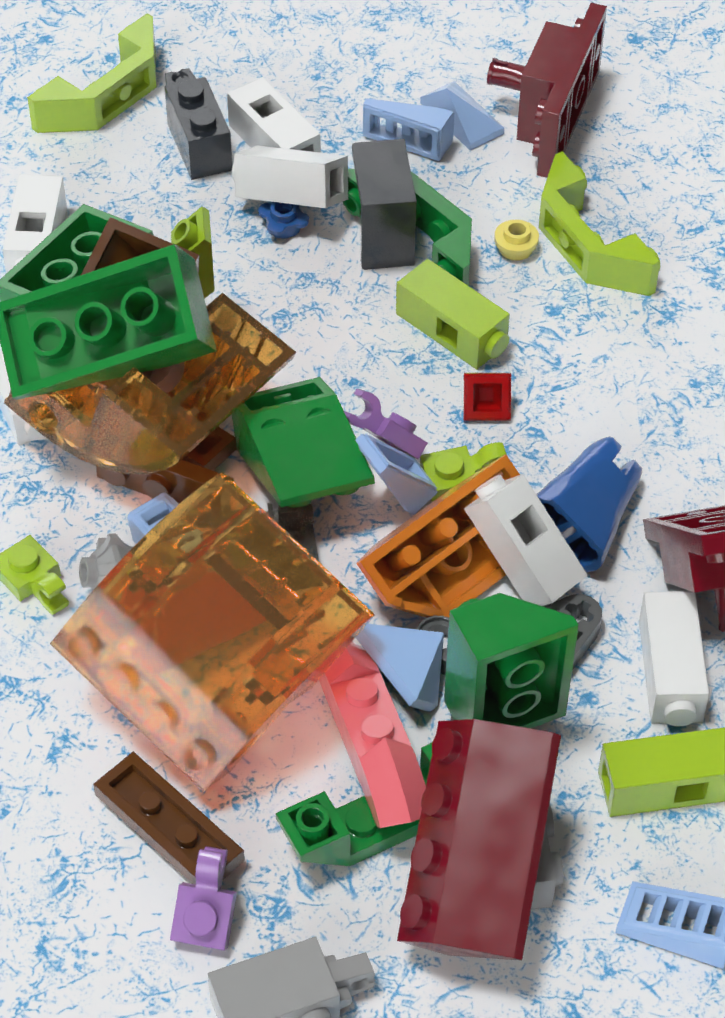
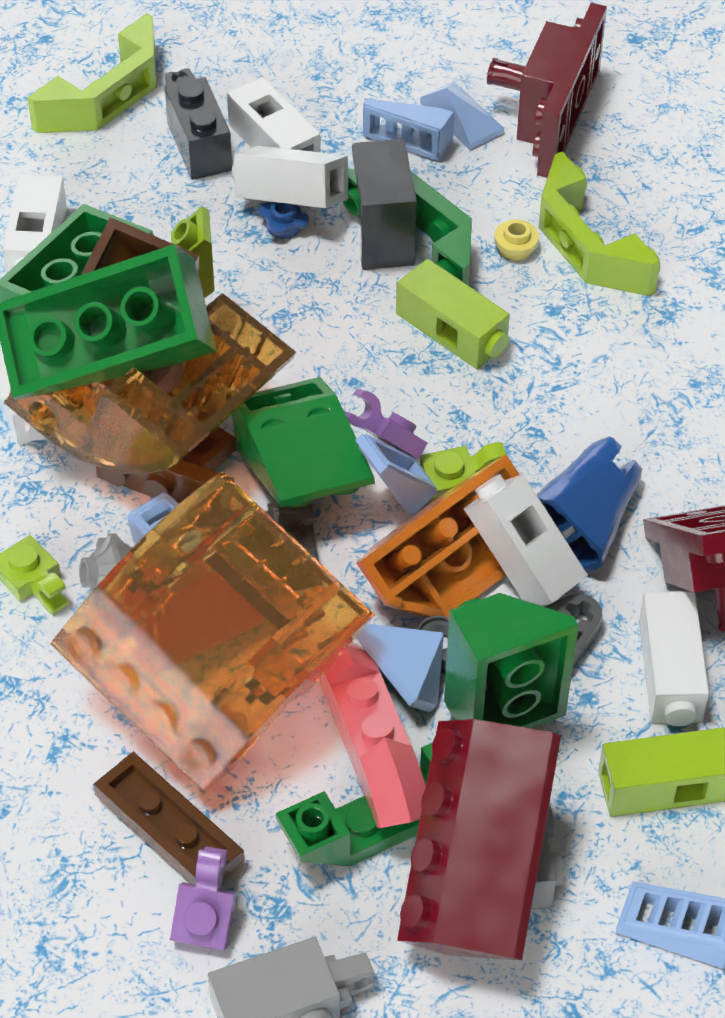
red slope [463,373,511,421] -> none

